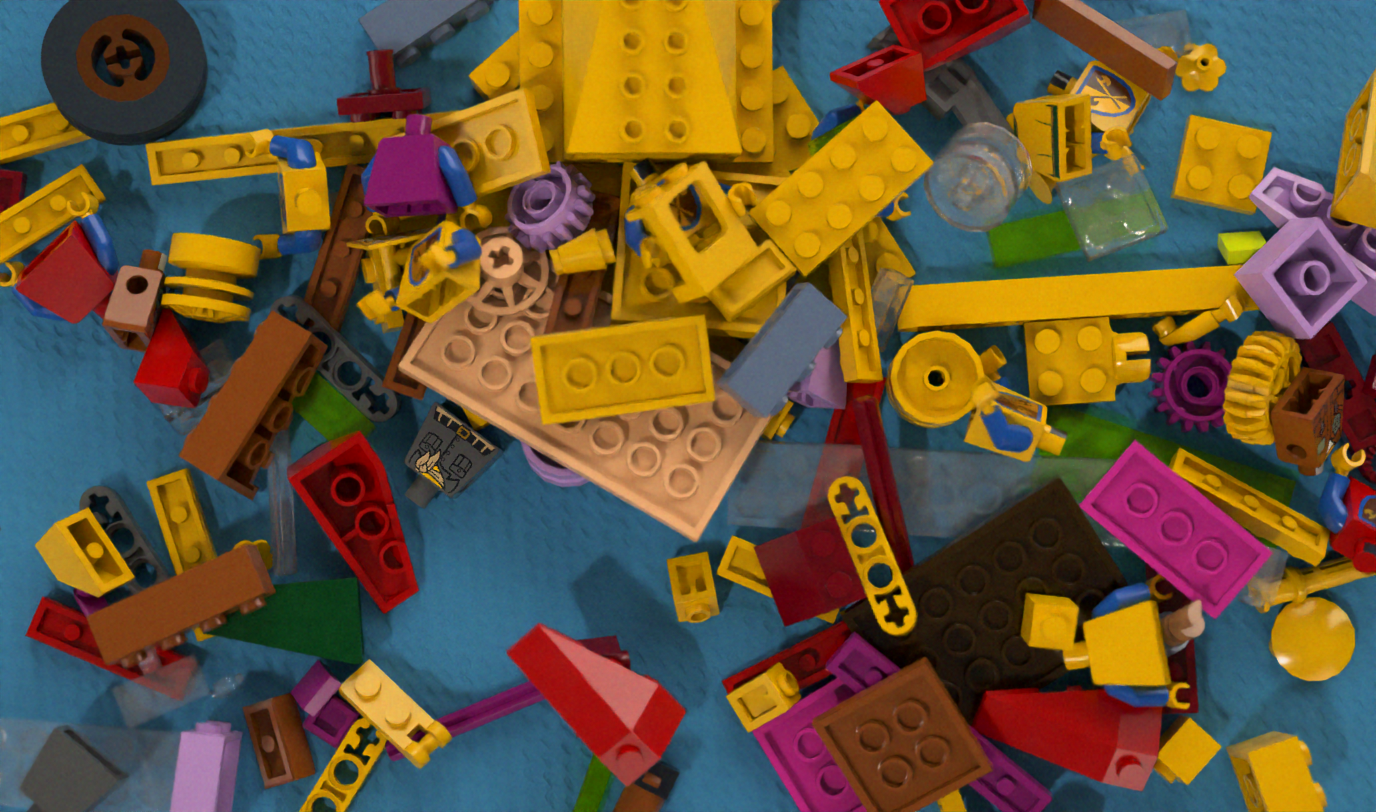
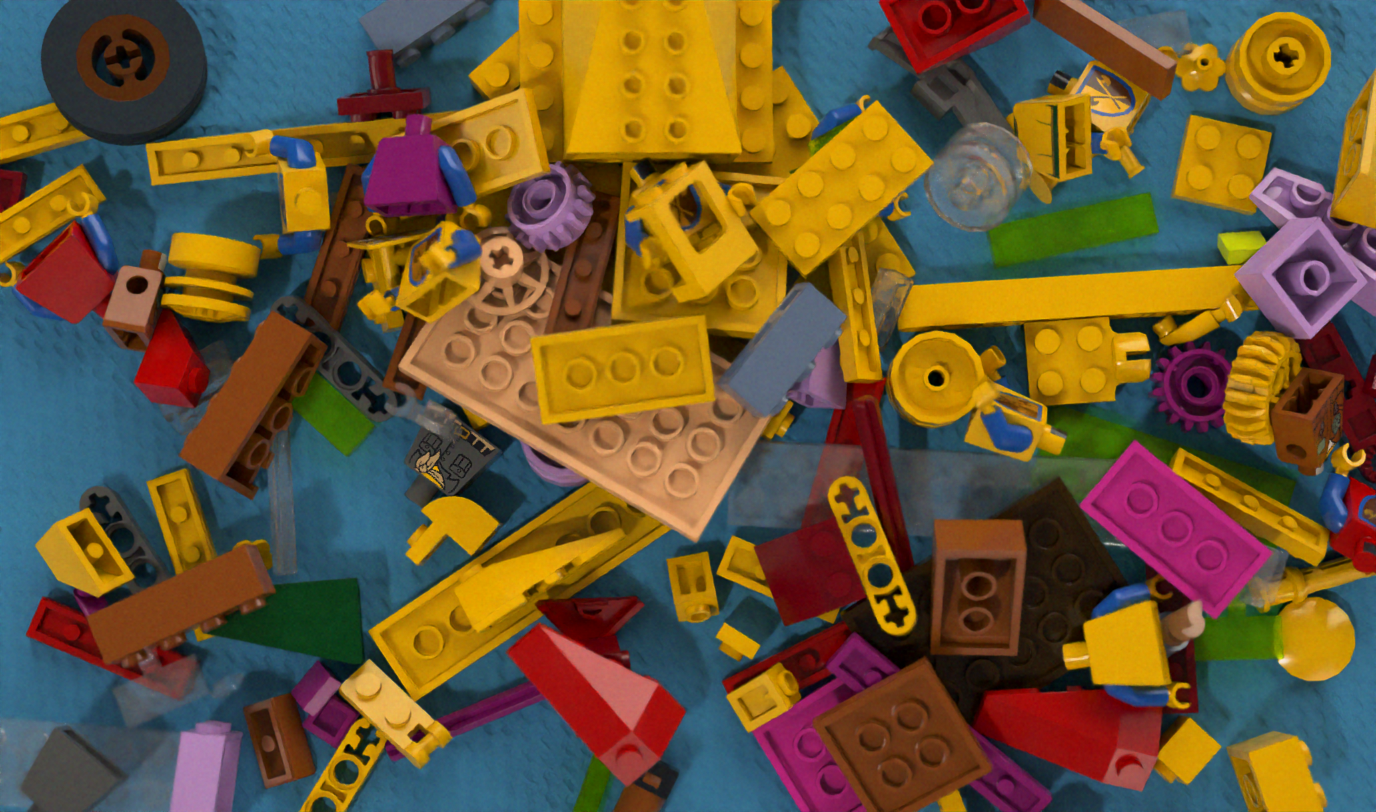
red wedge [287,430,419,614] -> none
yellow cone [550,227,616,276] -> none
yellow tile [707,238,797,323] -> none
red slope [830,44,927,115] -> none
yellow brick [1021,593,1078,651] -> none
clear plate [1054,153,1169,262] -> none
none -> yellow plate [368,481,672,702]
none -> clear plate [384,383,463,444]
none -> yellow brick [405,496,503,566]
none -> yellow wedge [453,528,627,633]
none -> red tile [534,596,645,640]
none -> yellow plate [715,622,761,662]
none -> dark orange slope [930,519,1027,656]
none -> clear neon green plate [1194,586,1284,662]
none -> yellow wheel [1225,12,1331,115]

